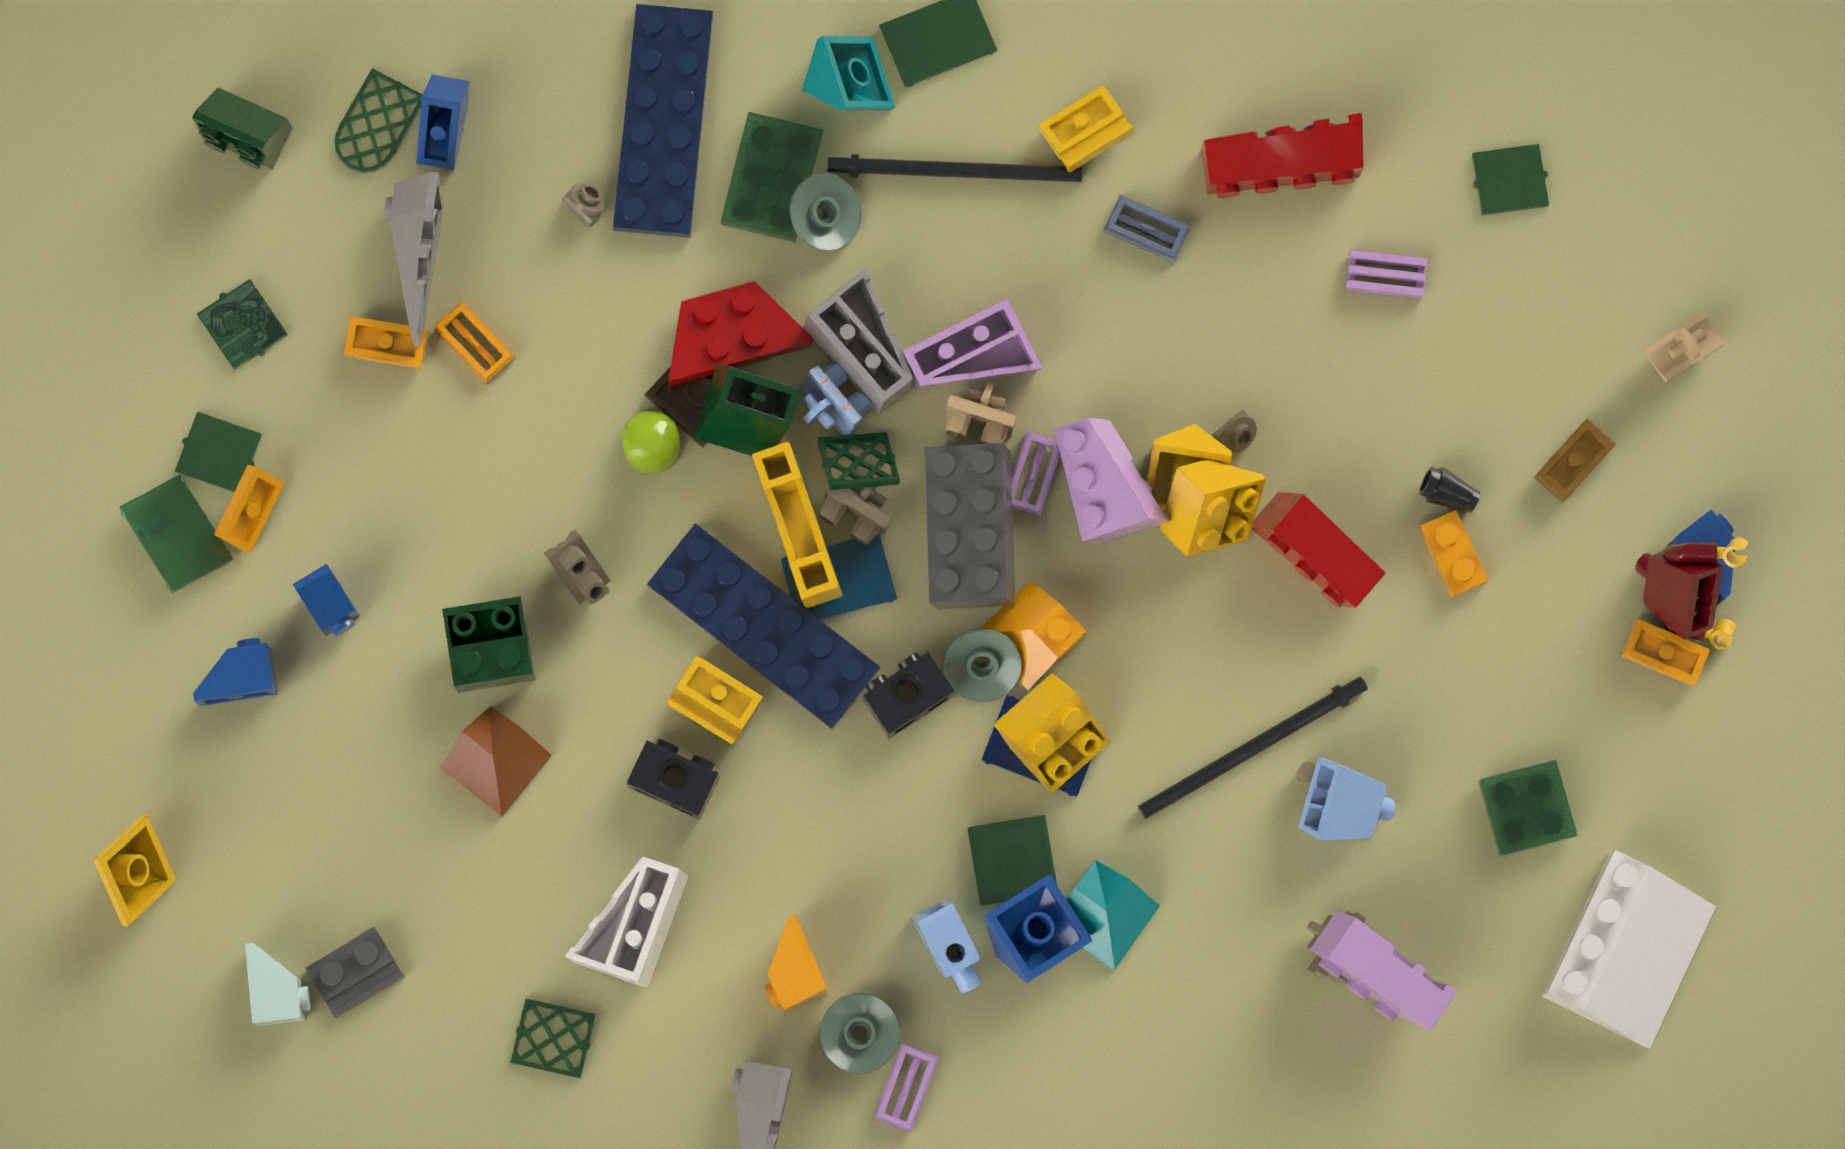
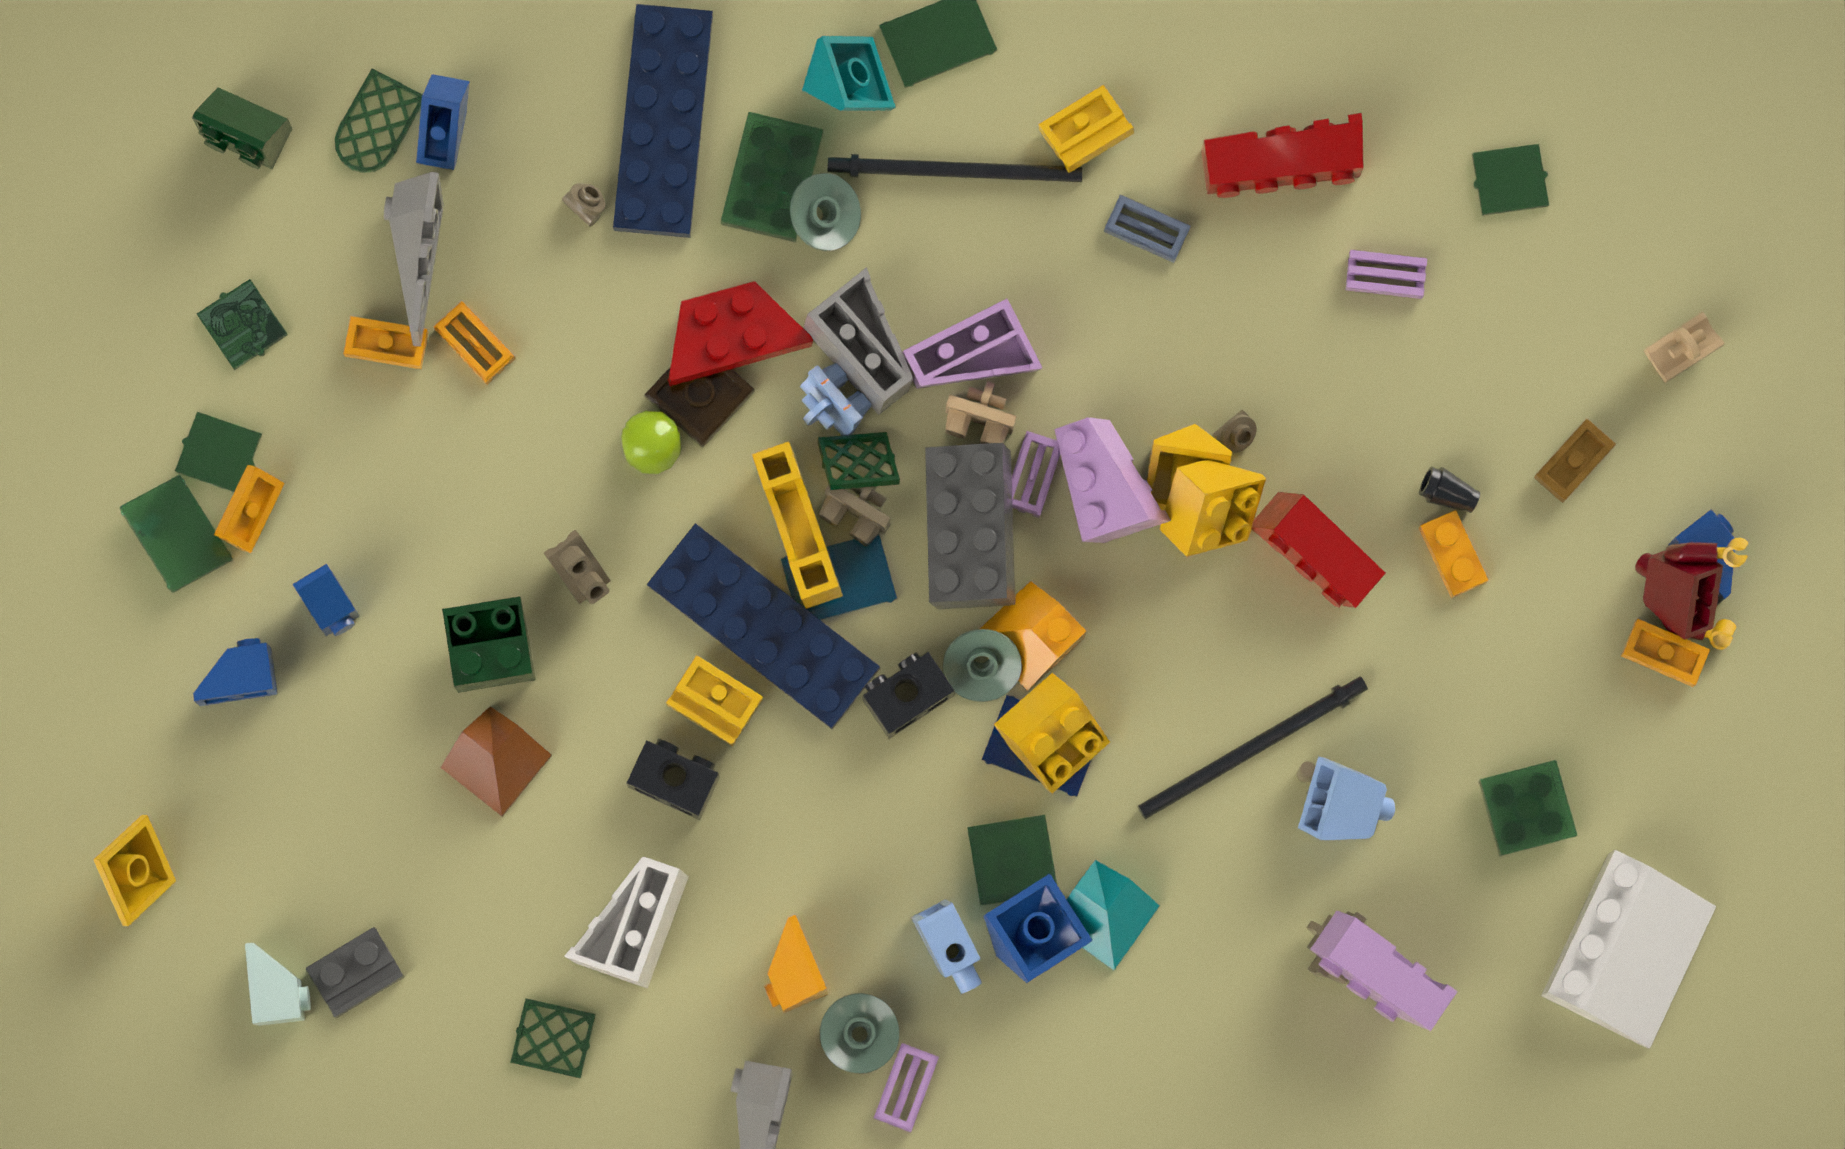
dark green slope [693,363,801,456] -> none

